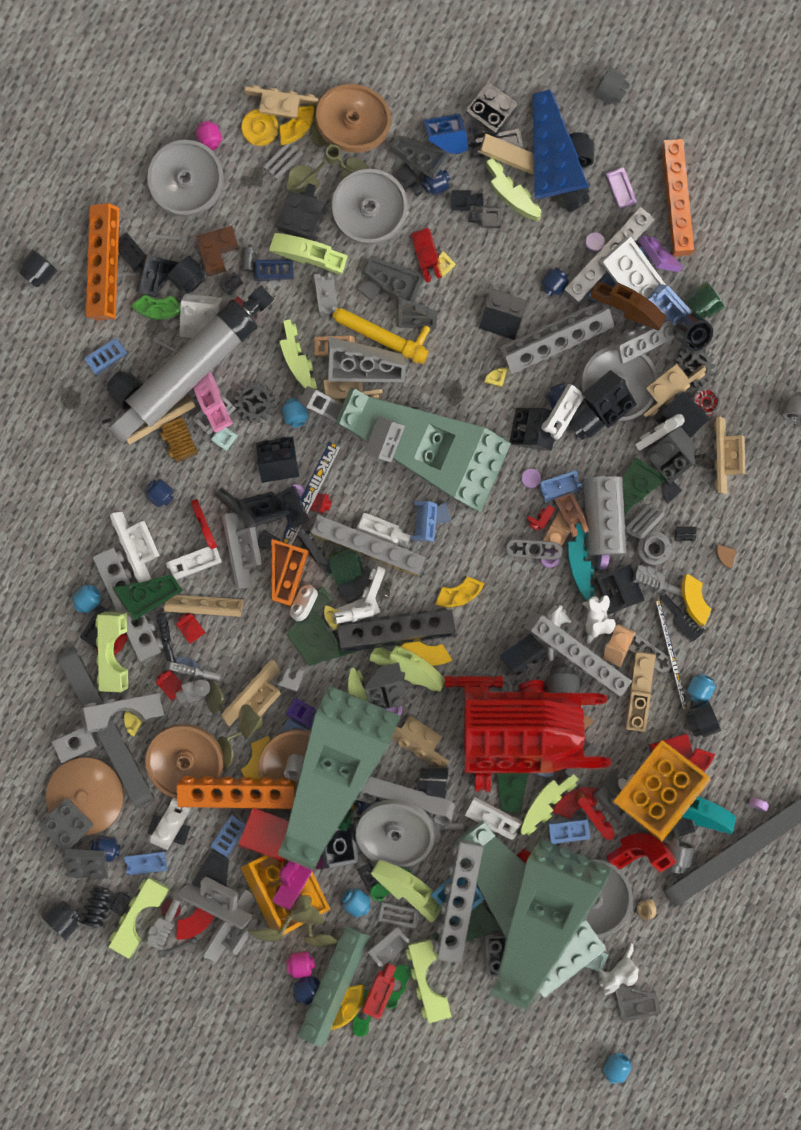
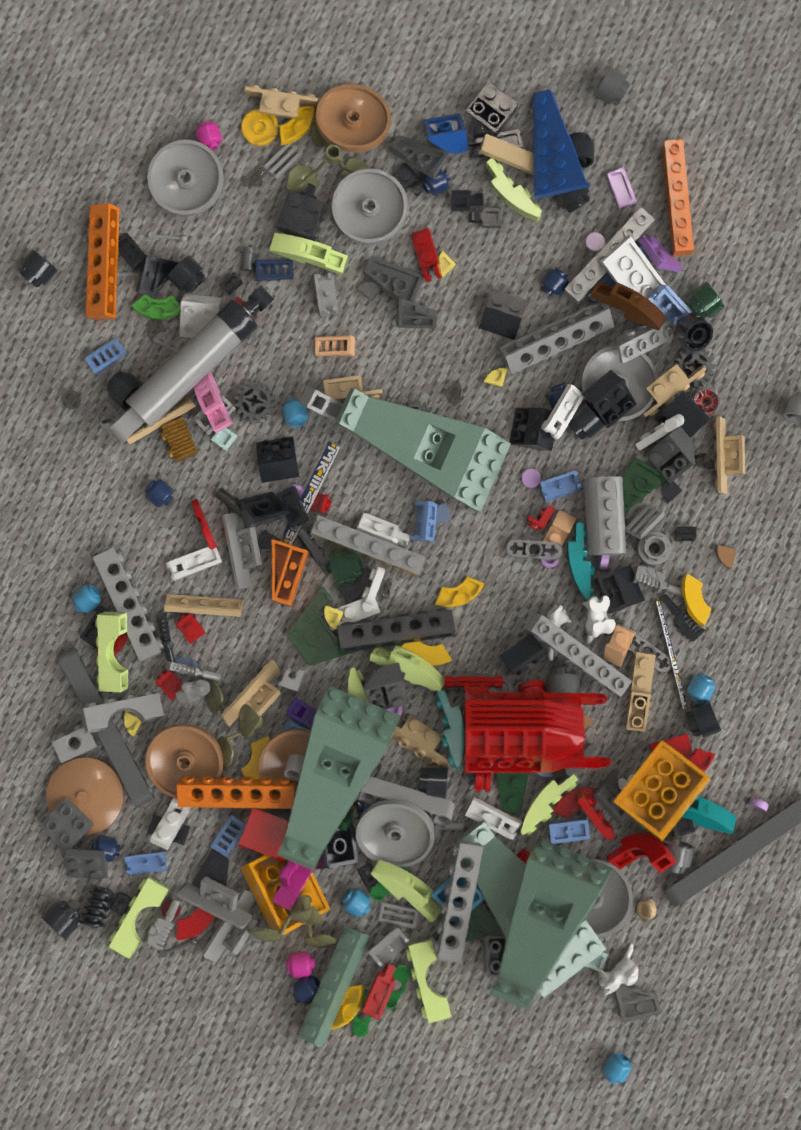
white bracket [110,512,159,583] -> none
dark green wing [113,575,183,621] -> none
reddish brown brick [196,226,239,277] -> none
yellowish green slope [280,319,317,389] -> none
white plate [289,585,318,621] -> none
light grey wedge [327,337,406,382] -> none
yellow cylinder [332,308,430,365] -> none
white pin [333,605,373,624] -> none
light grey hinge [365,416,405,462] -> none
nougat hinge [554,493,589,537] -> none
none -> teal slope [435,690,465,771]

